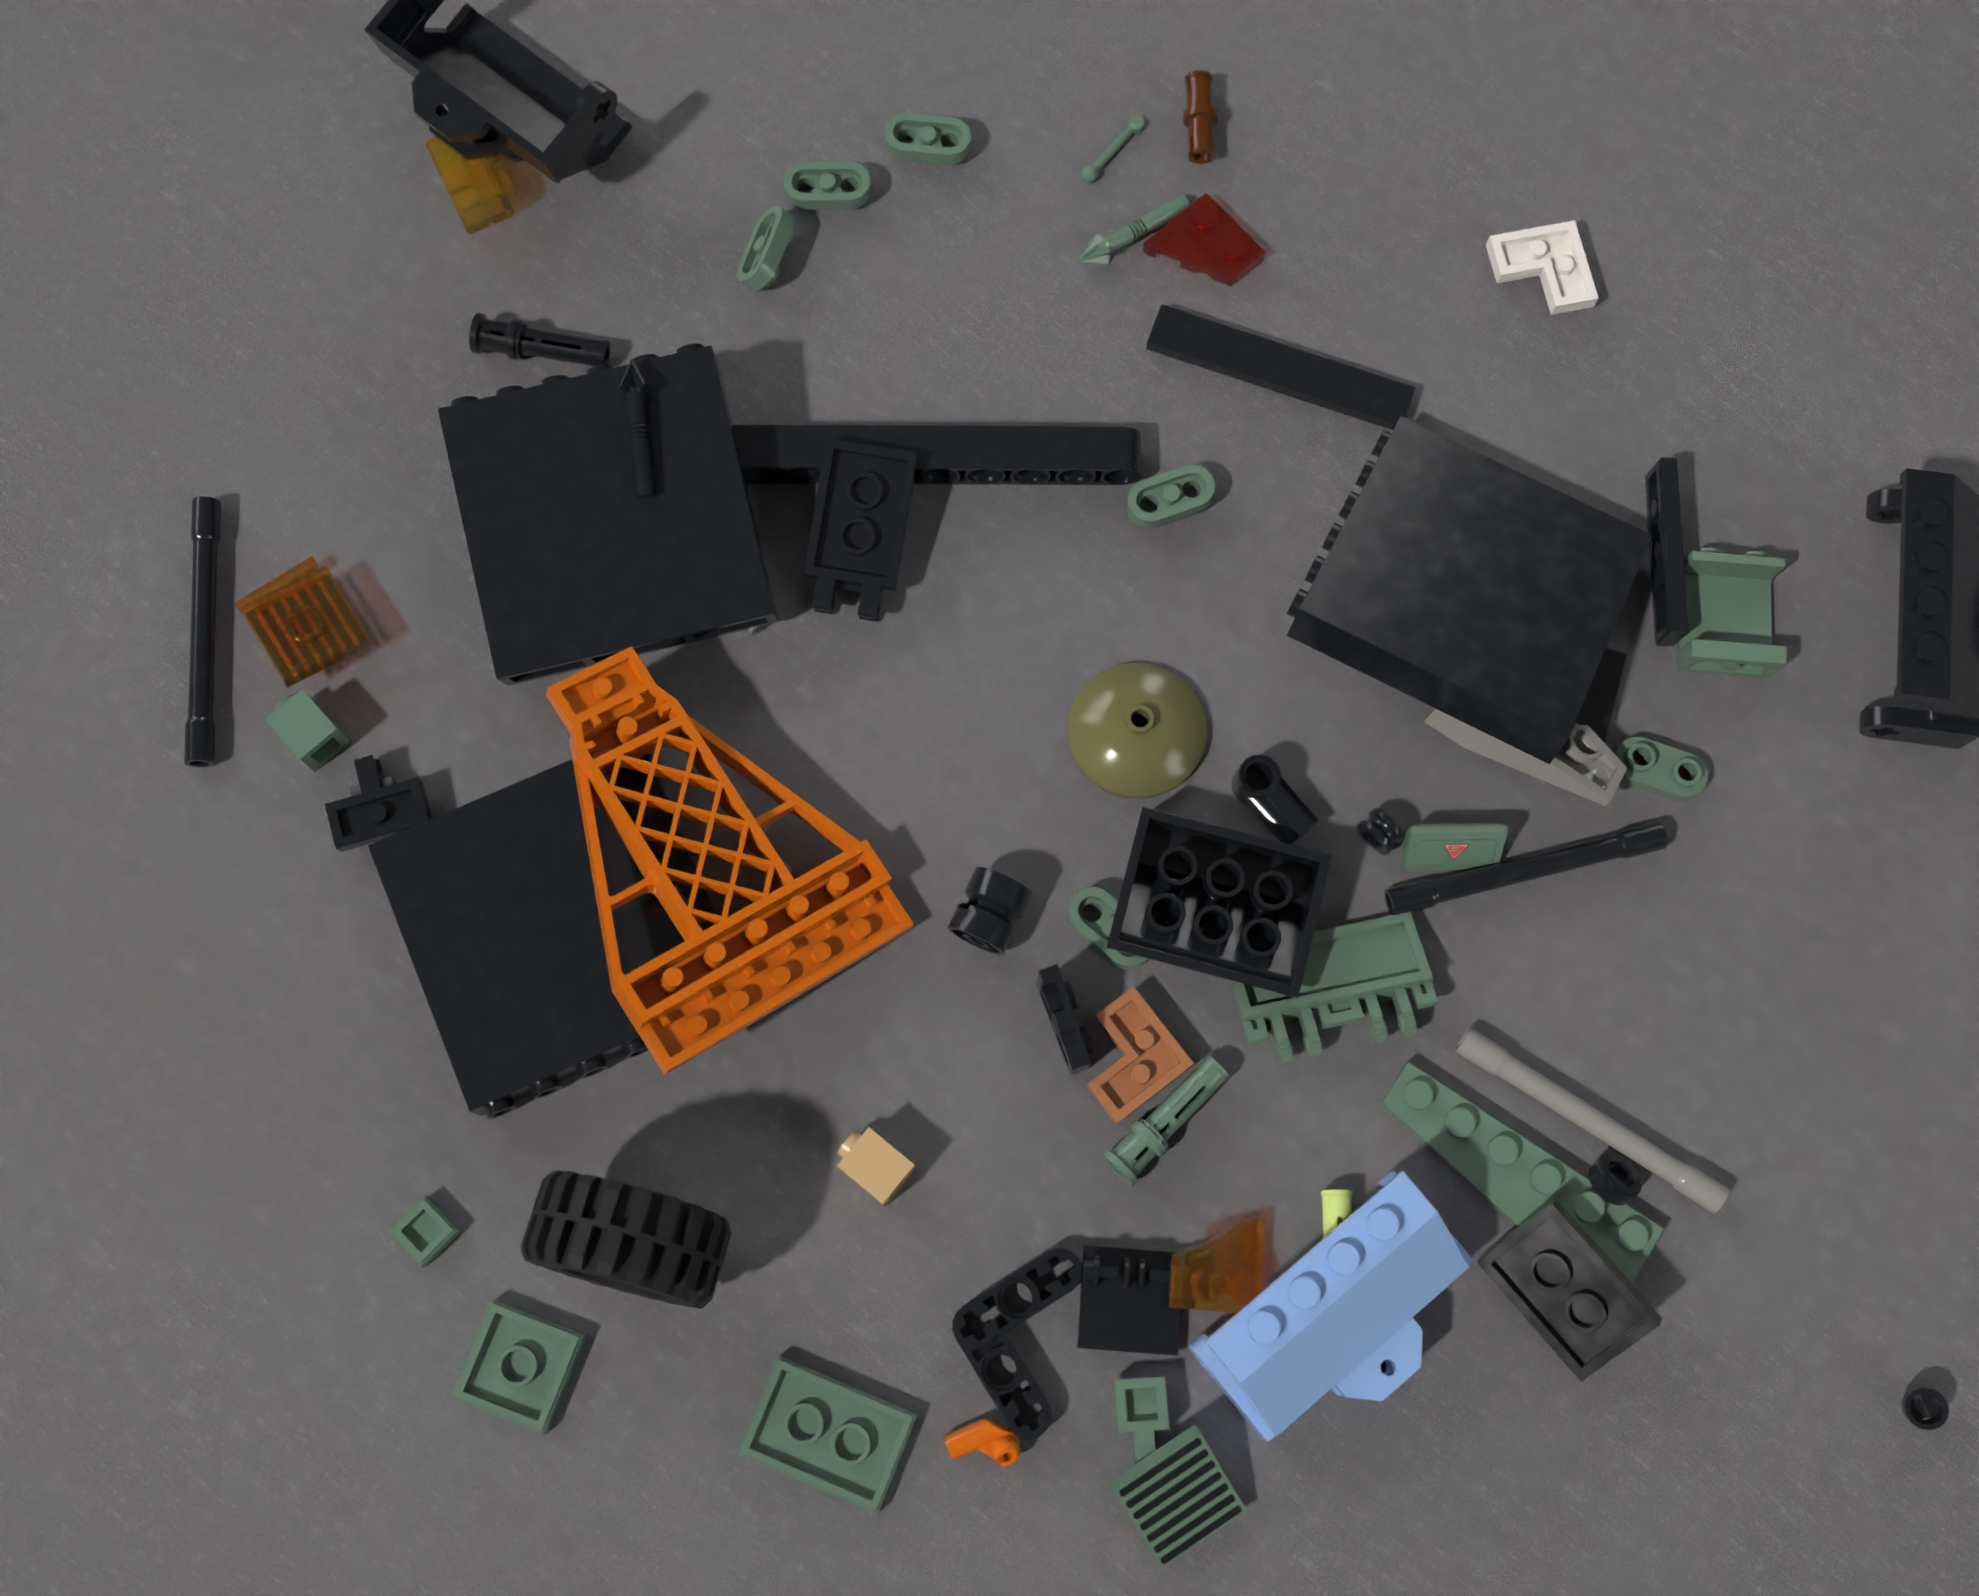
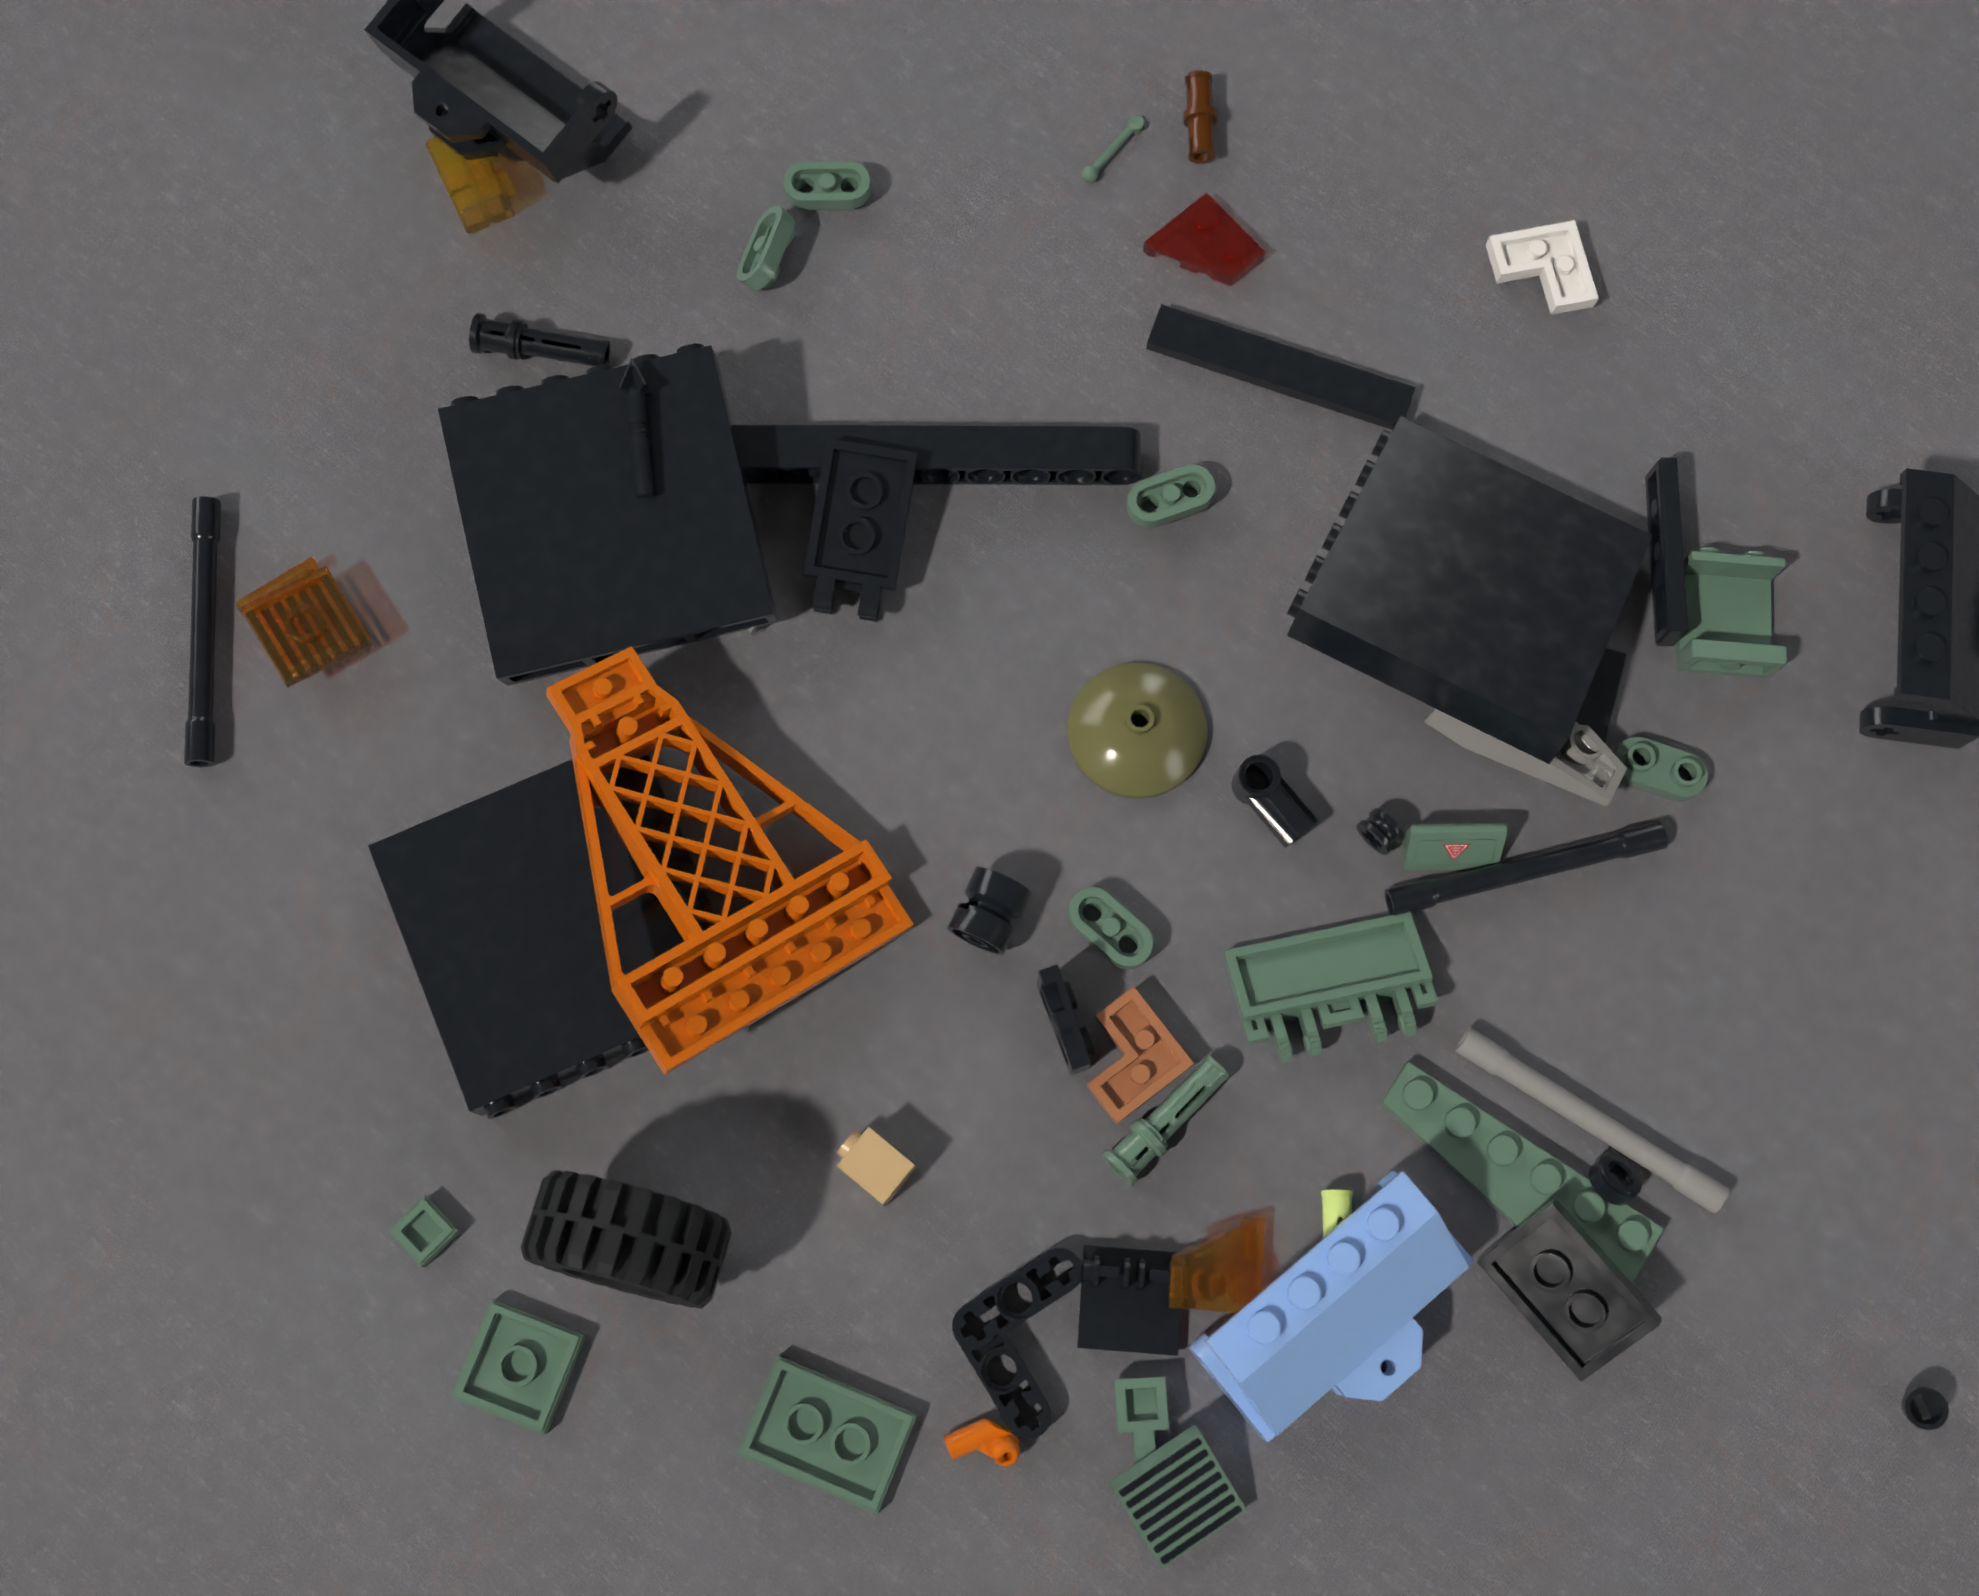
sand green brick [265,689,352,772] -> none
black hinge [325,755,432,852] -> none
sand green plate [884,112,971,165] -> none
sand green piece [1078,194,1190,264] -> none
black slope [1106,807,1332,998] -> none

